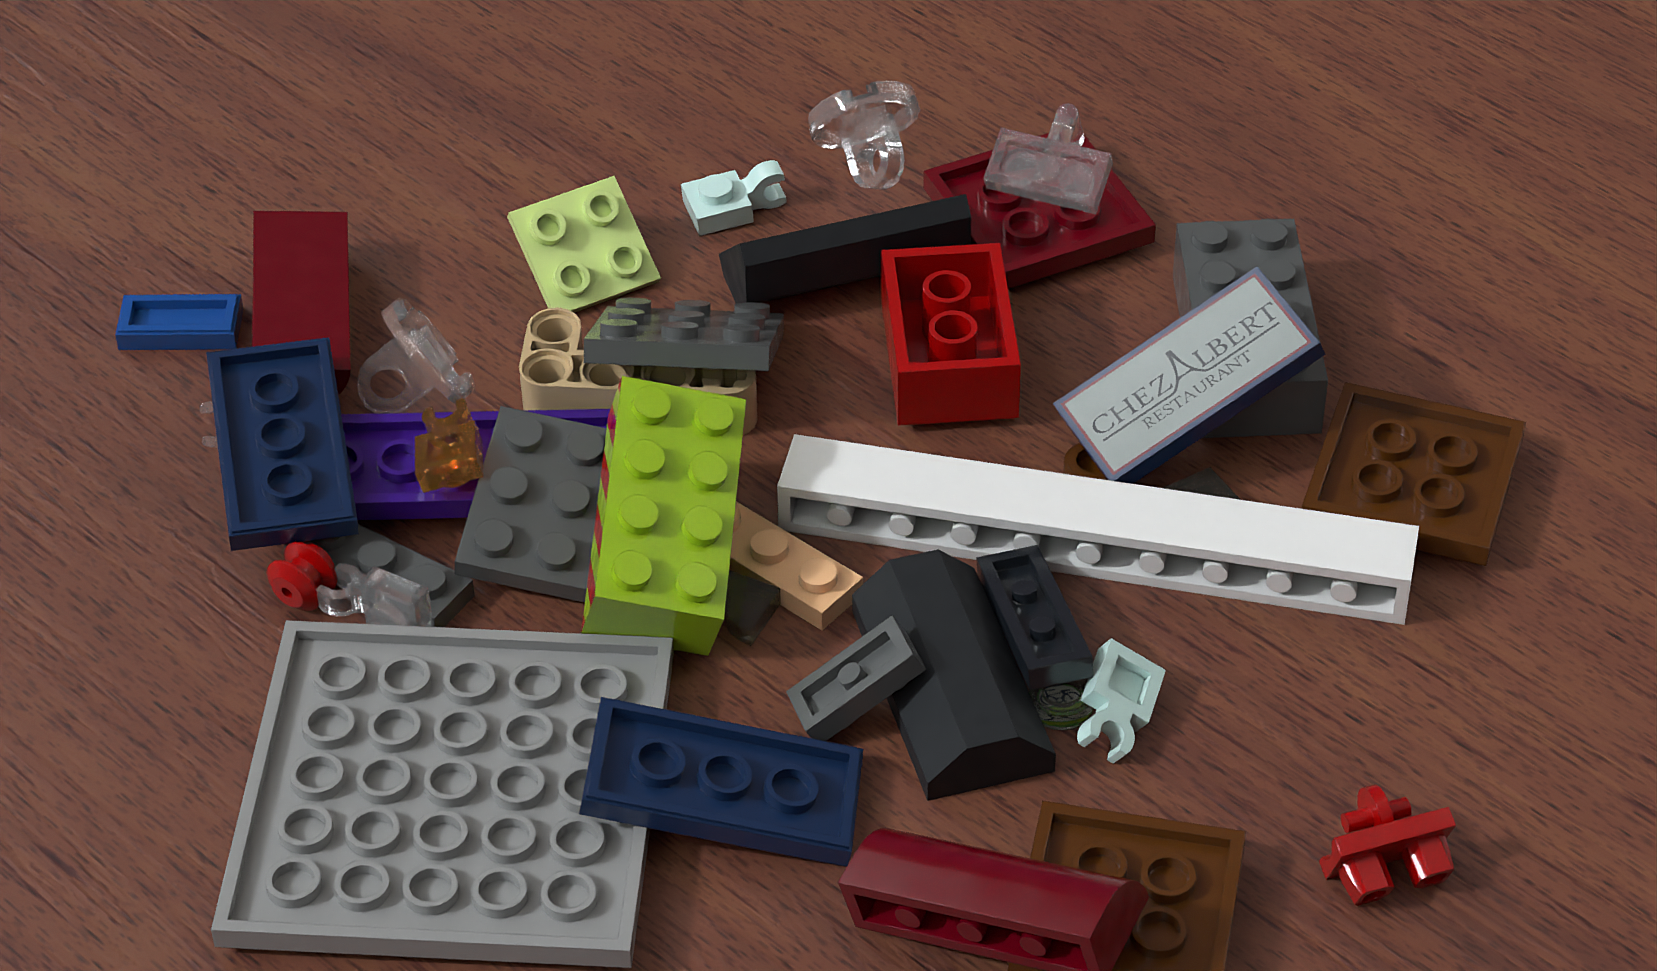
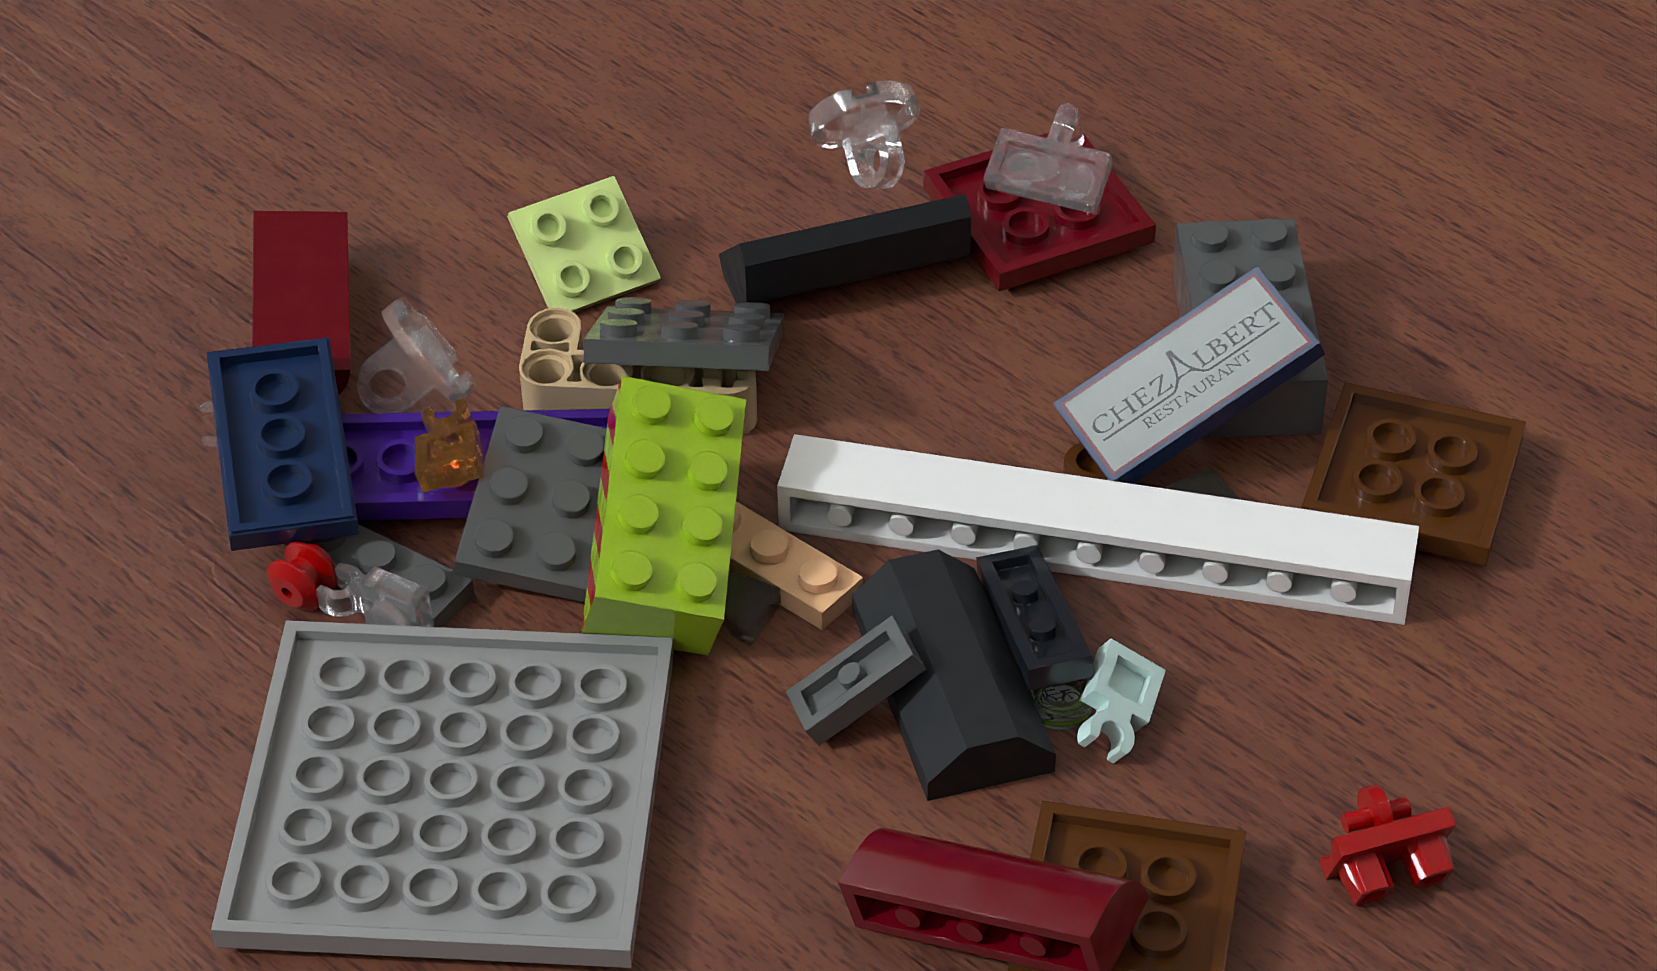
blue tile [115,294,244,350] -> none
dark blue tile [579,697,864,867] -> none
light aqua plate [681,160,787,236] -> none
red brick [881,243,1021,426] -> none

